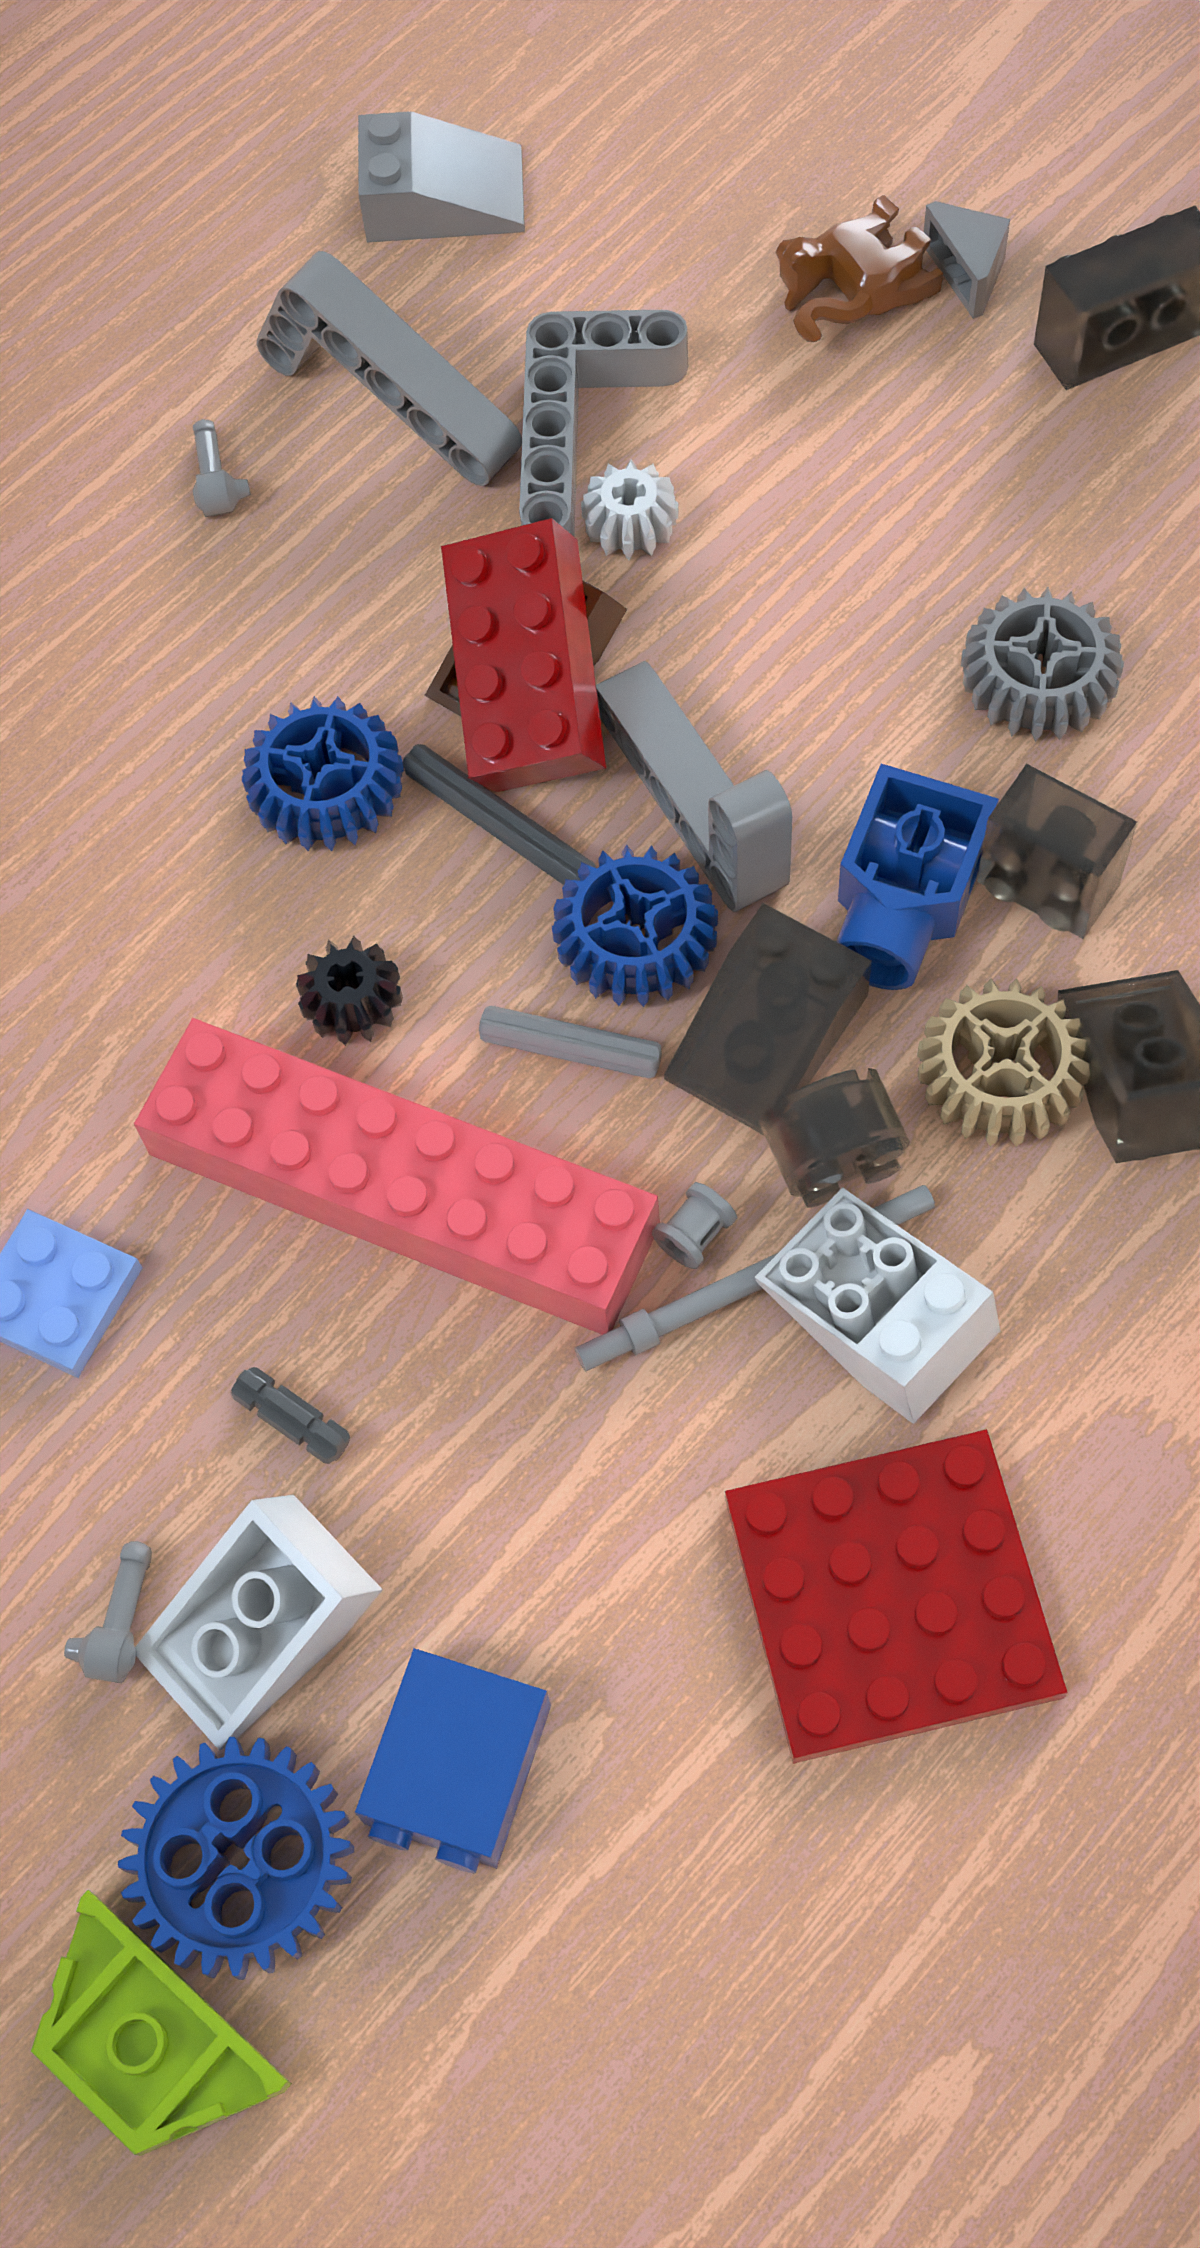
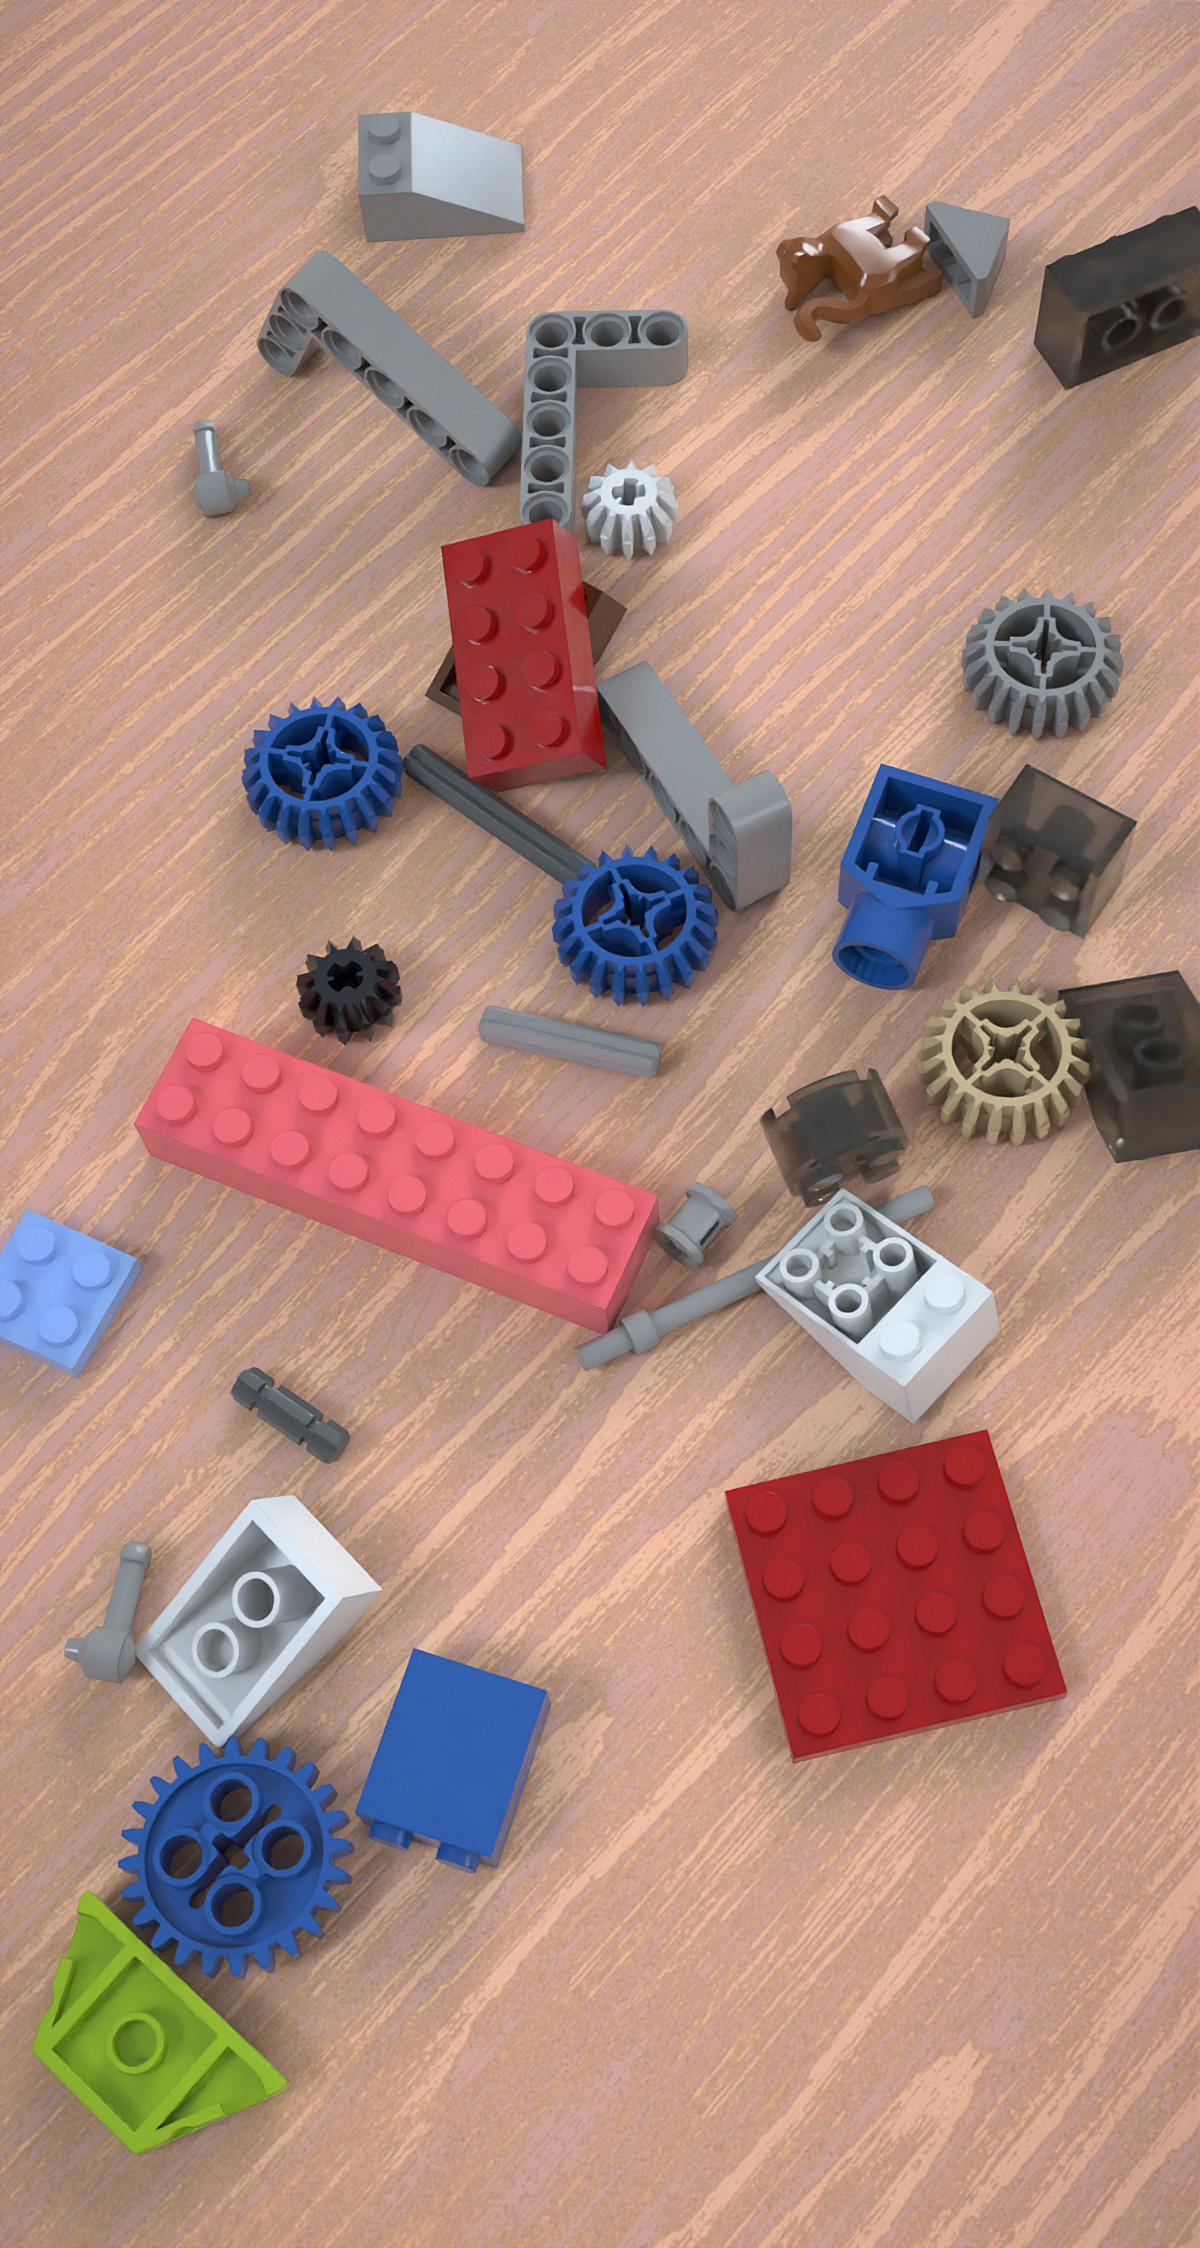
clear smoke slope [664,903,872,1140] -> none

